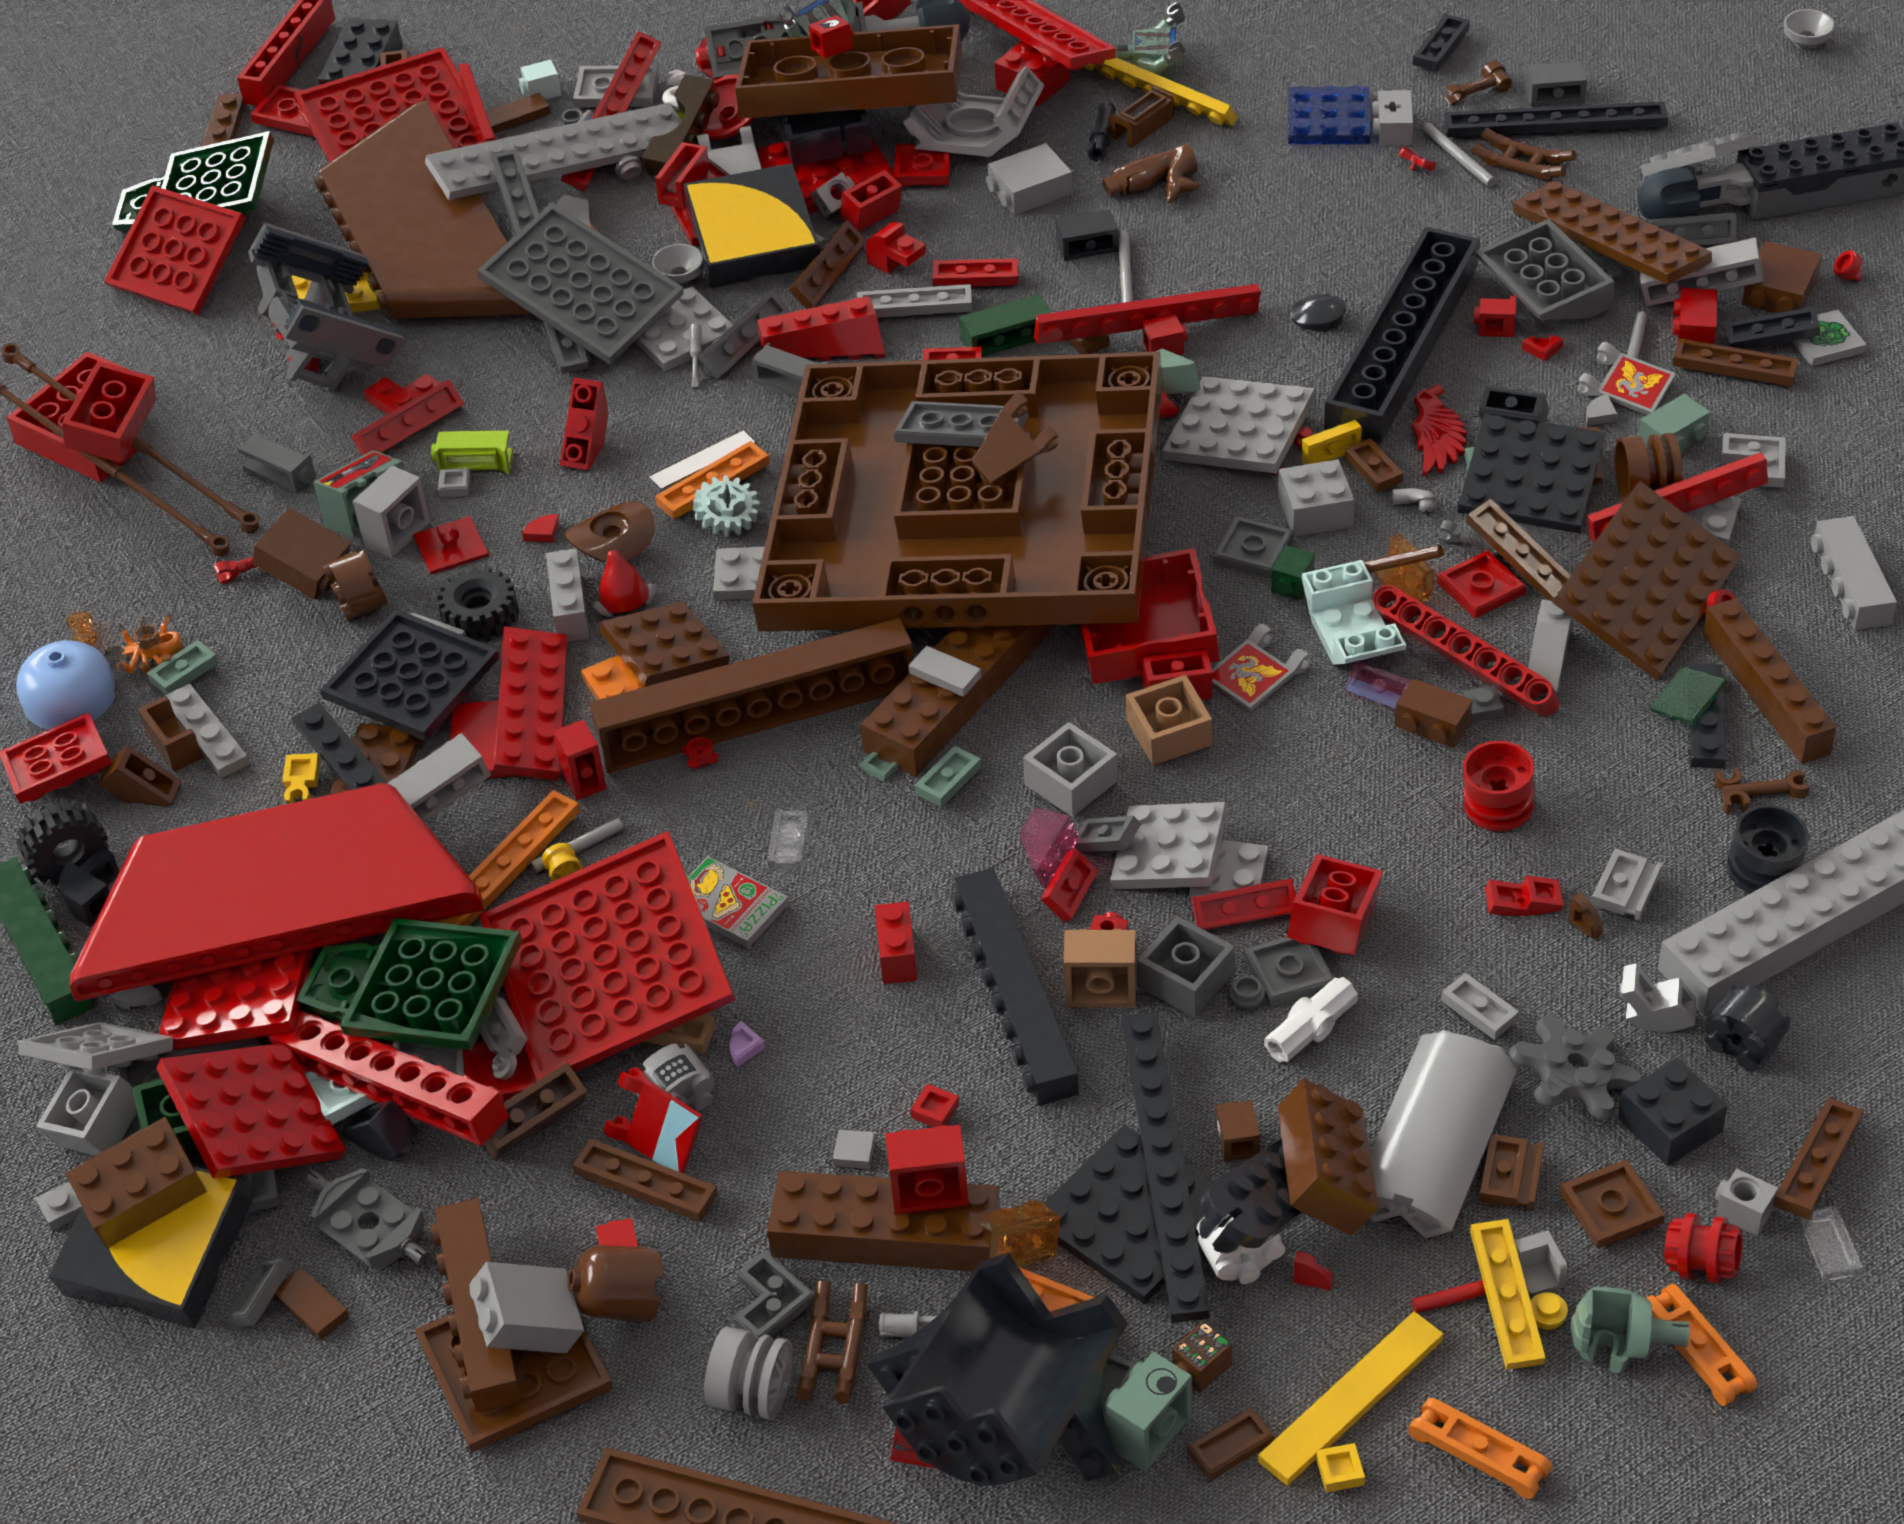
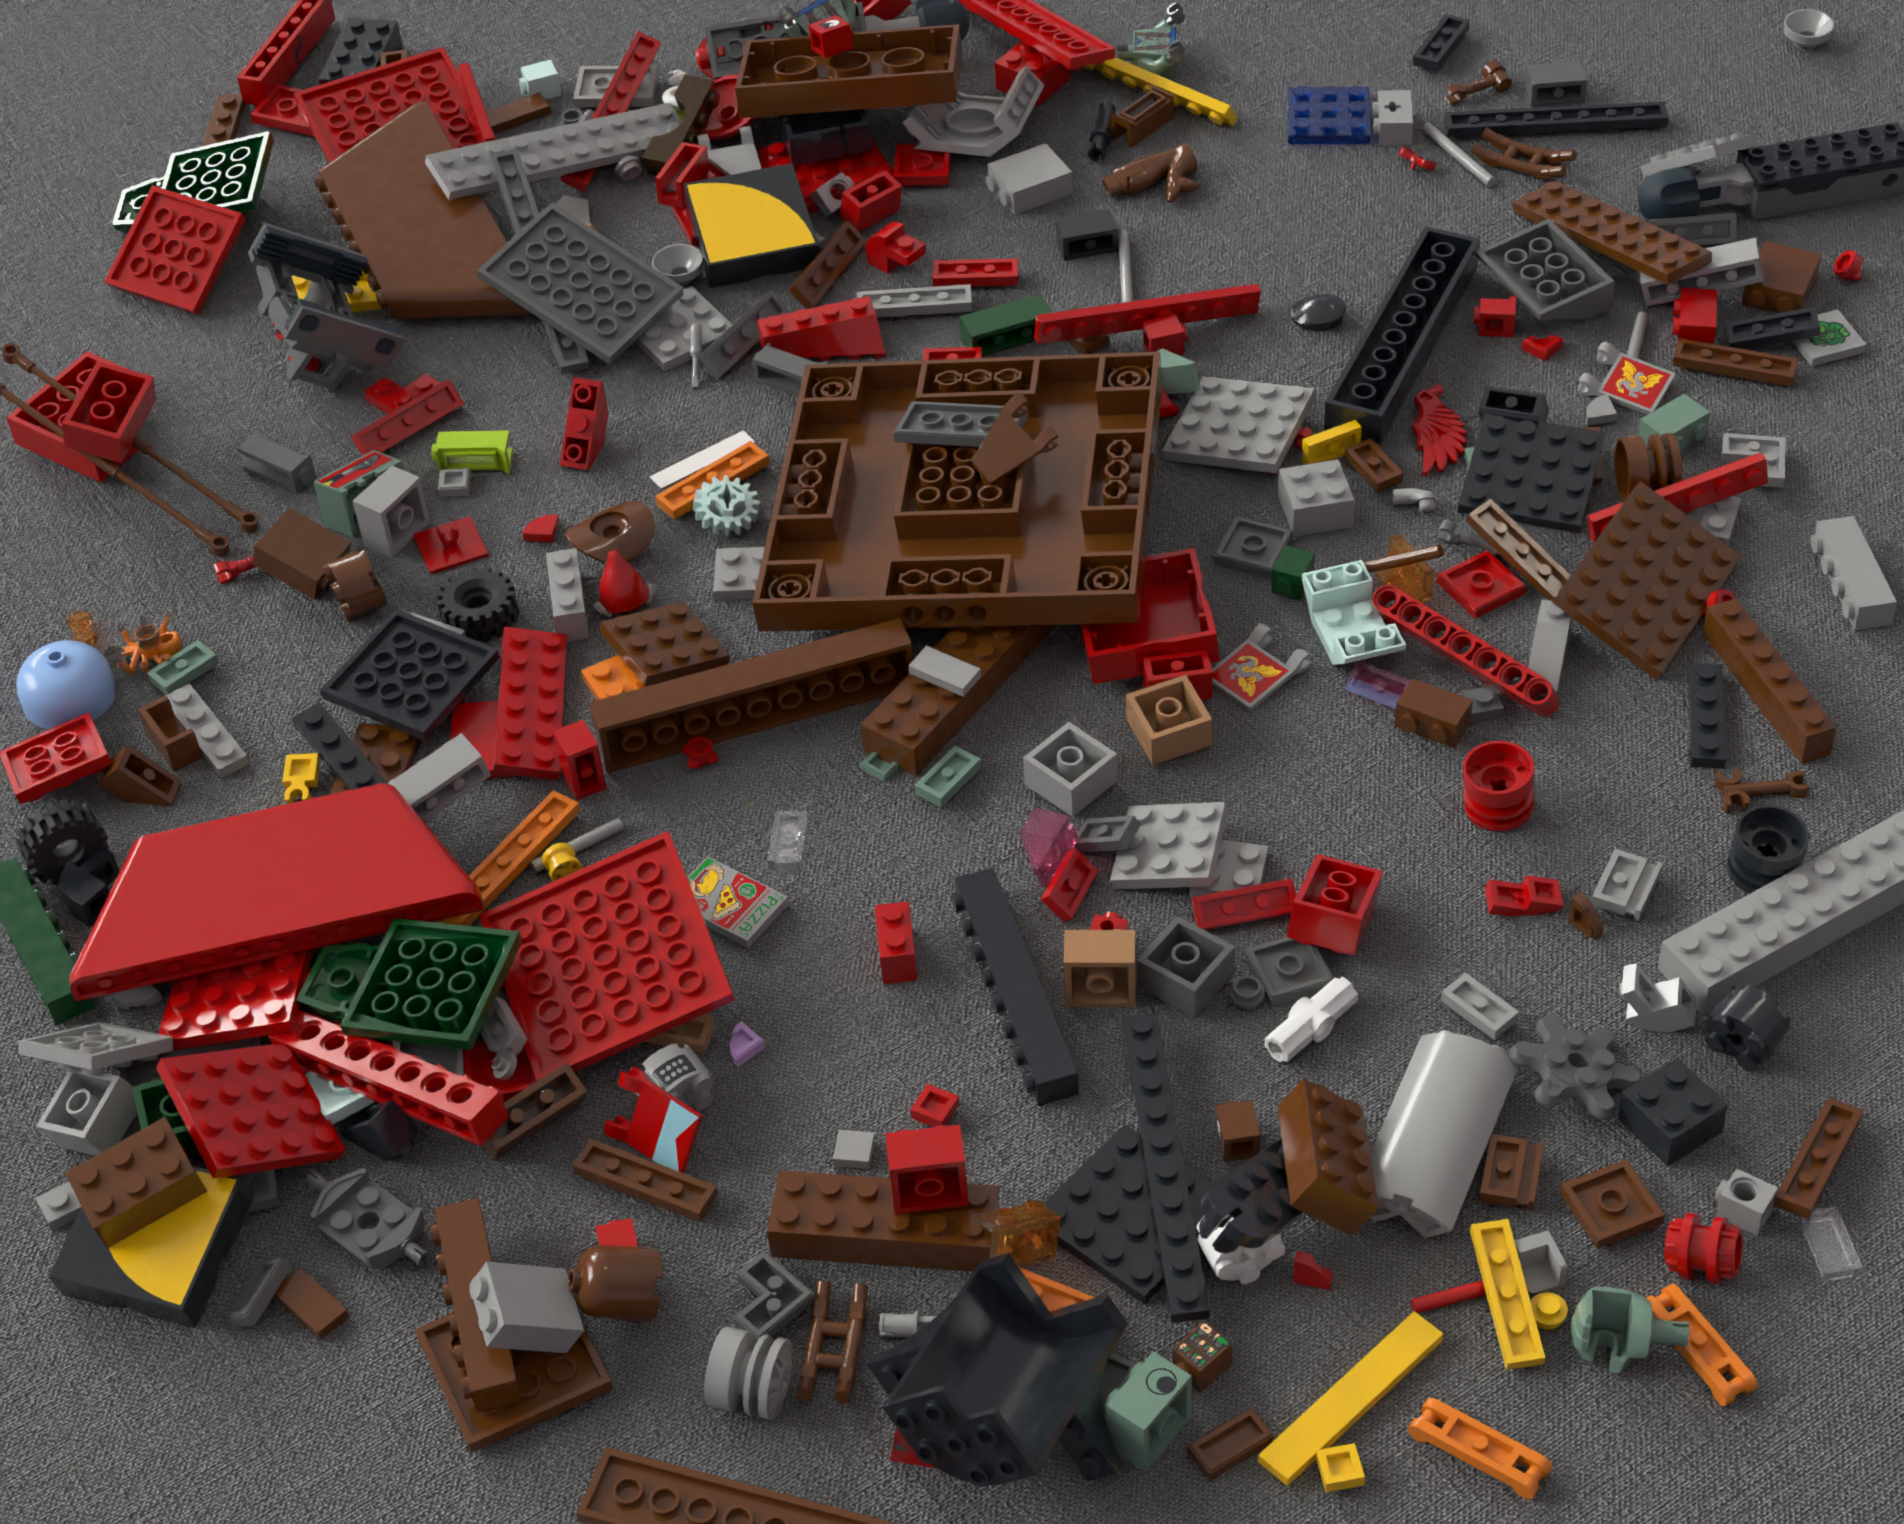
clear green piece [1650,666,1727,725] -> none

